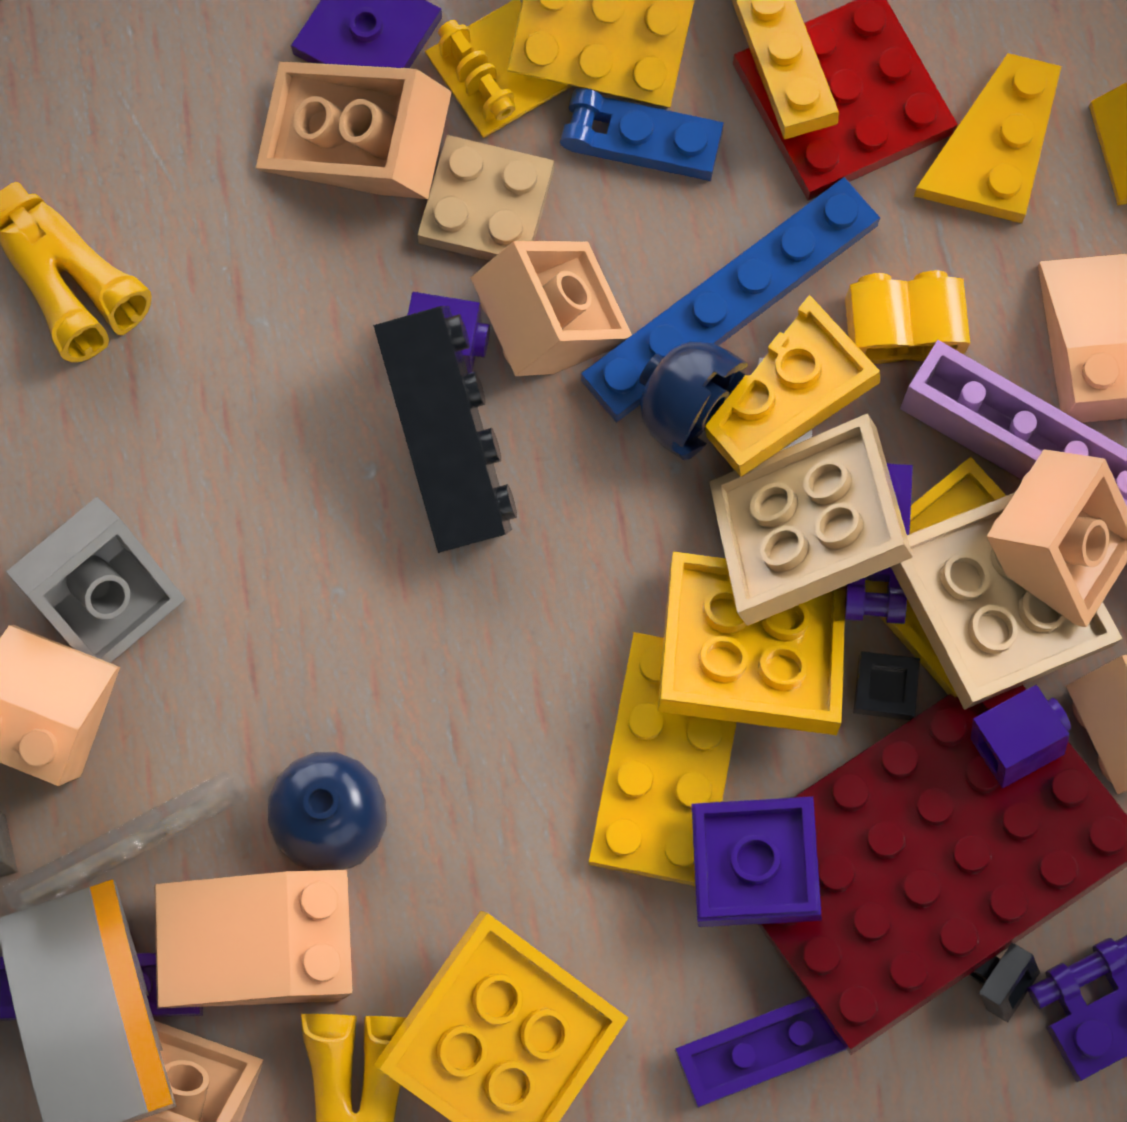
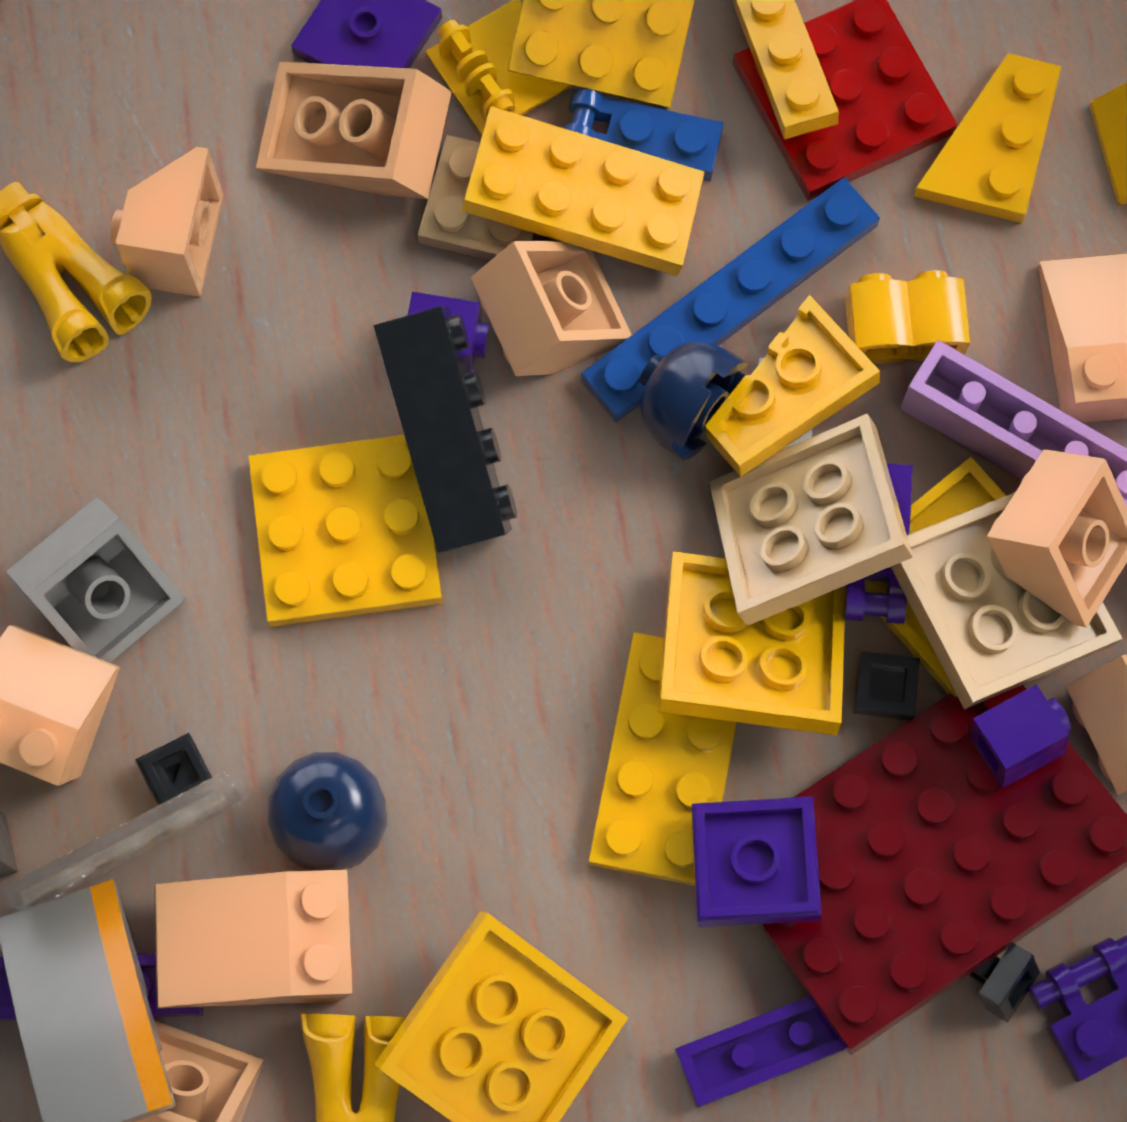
none -> light nougat slope [110,147,223,297]
none -> black tile [135,733,212,806]
none -> yellow plate [248,435,443,627]
none -> yellow plate [461,106,704,276]

